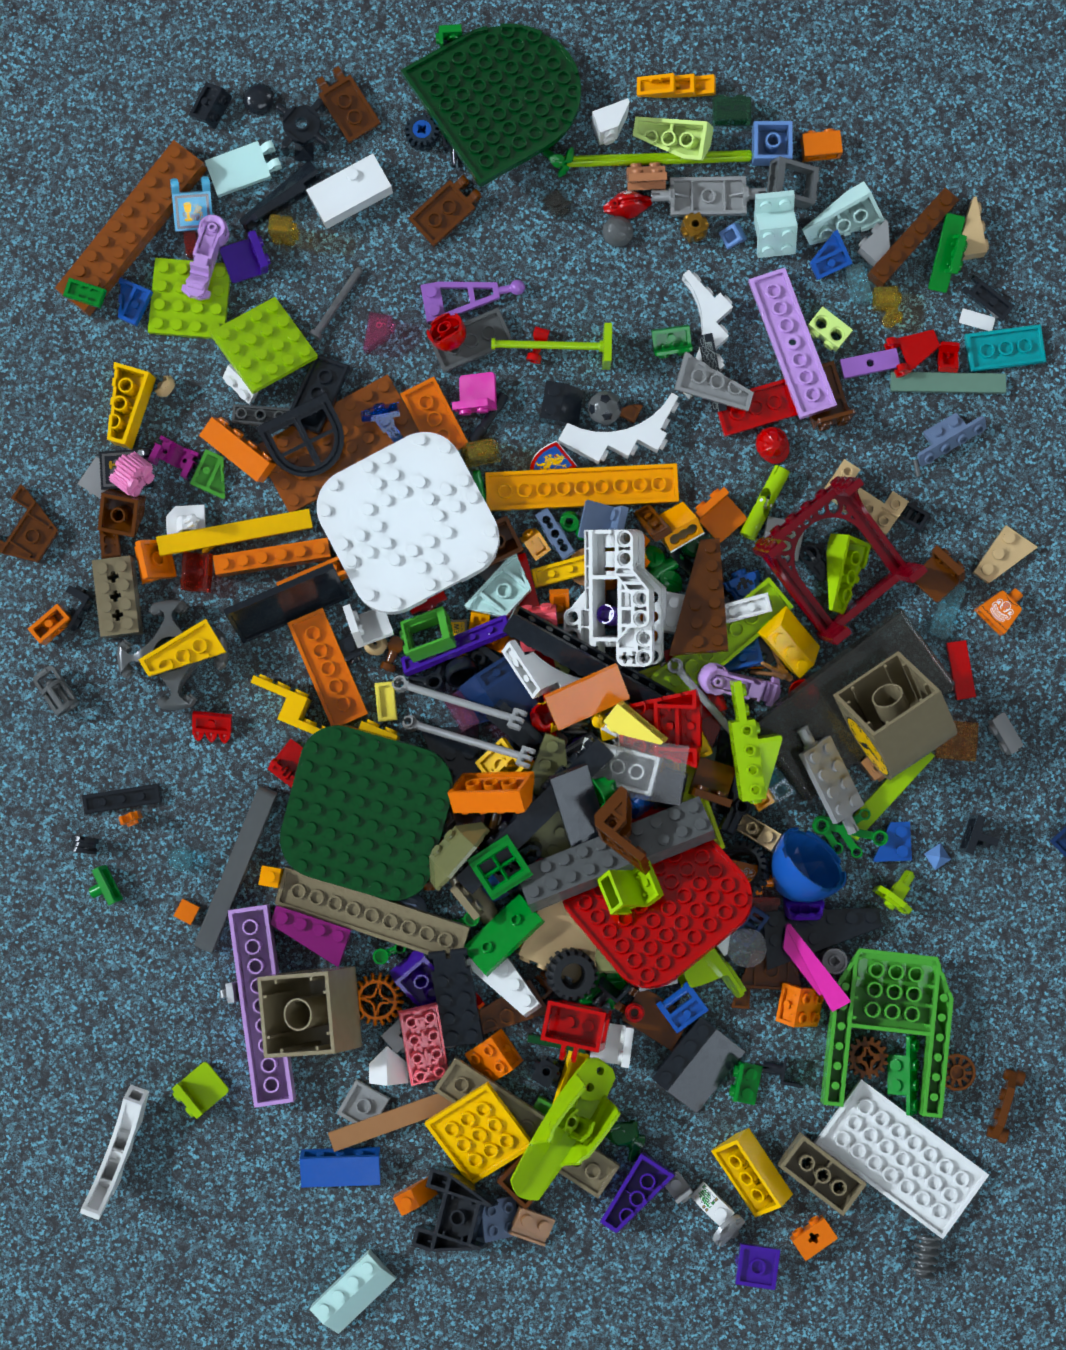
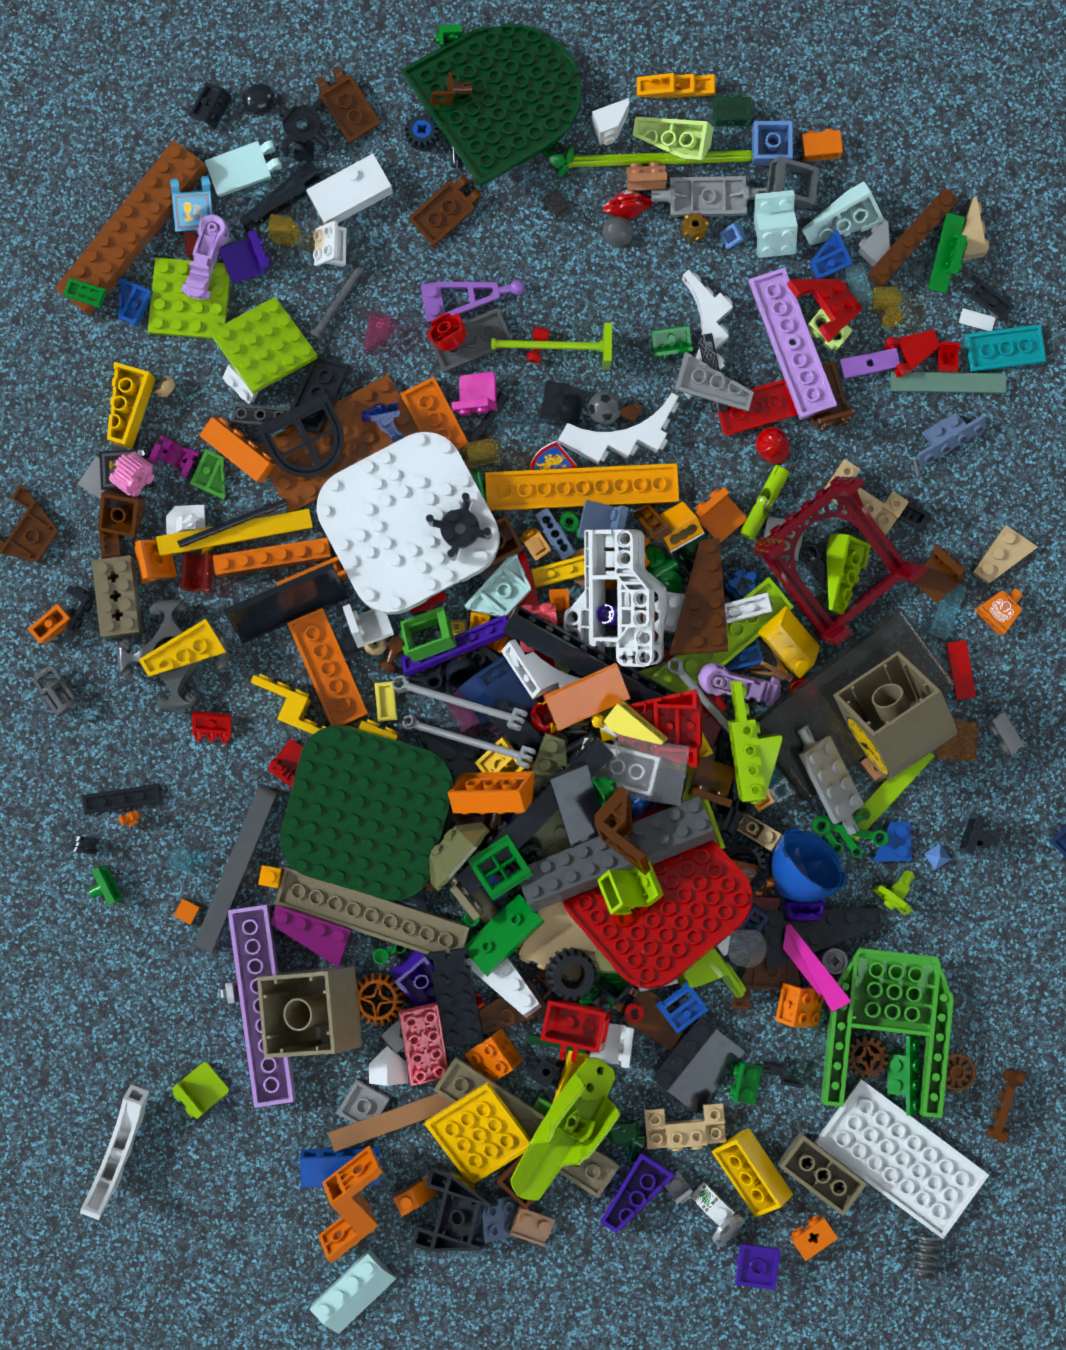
none -> black bar [177,498,288,548]
none -> white bracket [313,221,347,267]
none -> orange bracket [318,1146,383,1263]
none -> black plate [426,493,493,561]
none -> reddish brown bracket [430,72,472,105]
none -> tan bracket [644,1103,726,1151]
none -> red wing [787,279,863,343]

